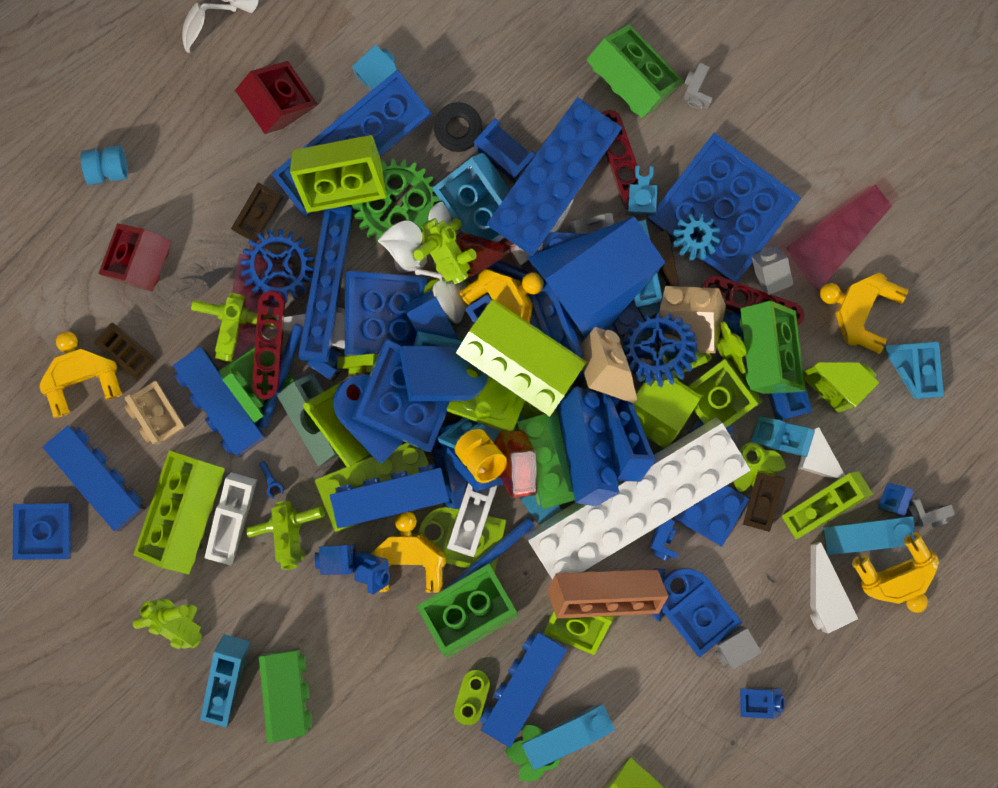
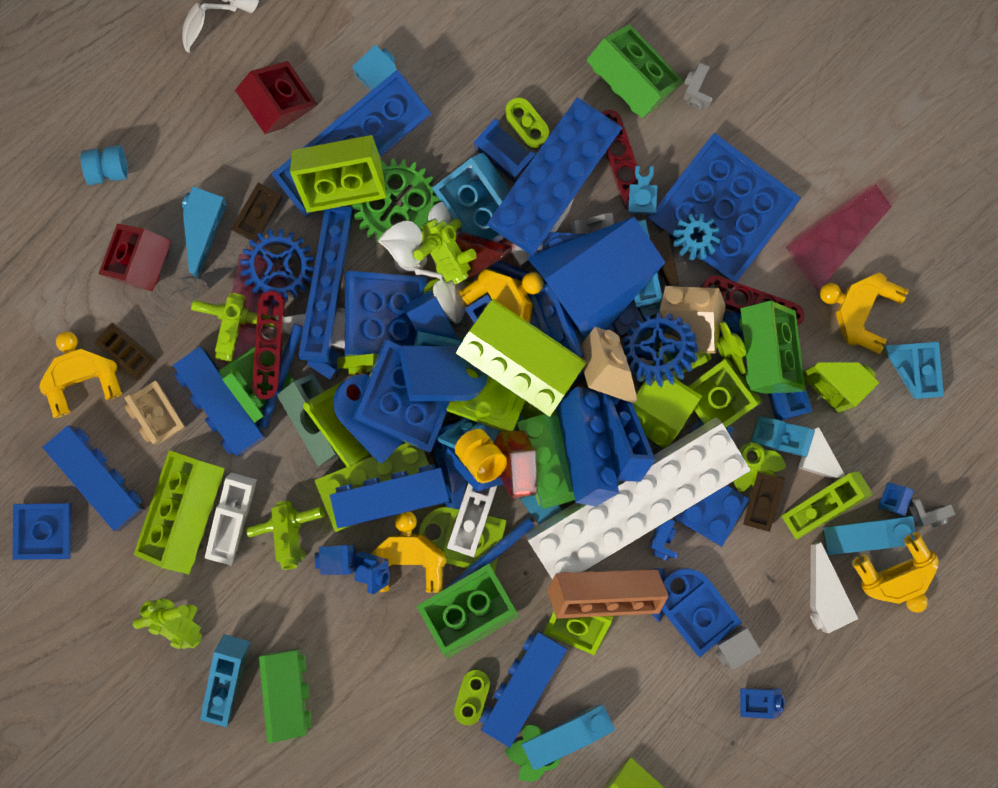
blue hand [259,461,284,499] -> none
black tyre [434,102,482,152] -> none
light grey brick [751,246,793,295] -> none
none -> dark azure slope [182,187,228,278]
none -> lime plate [505,98,549,148]

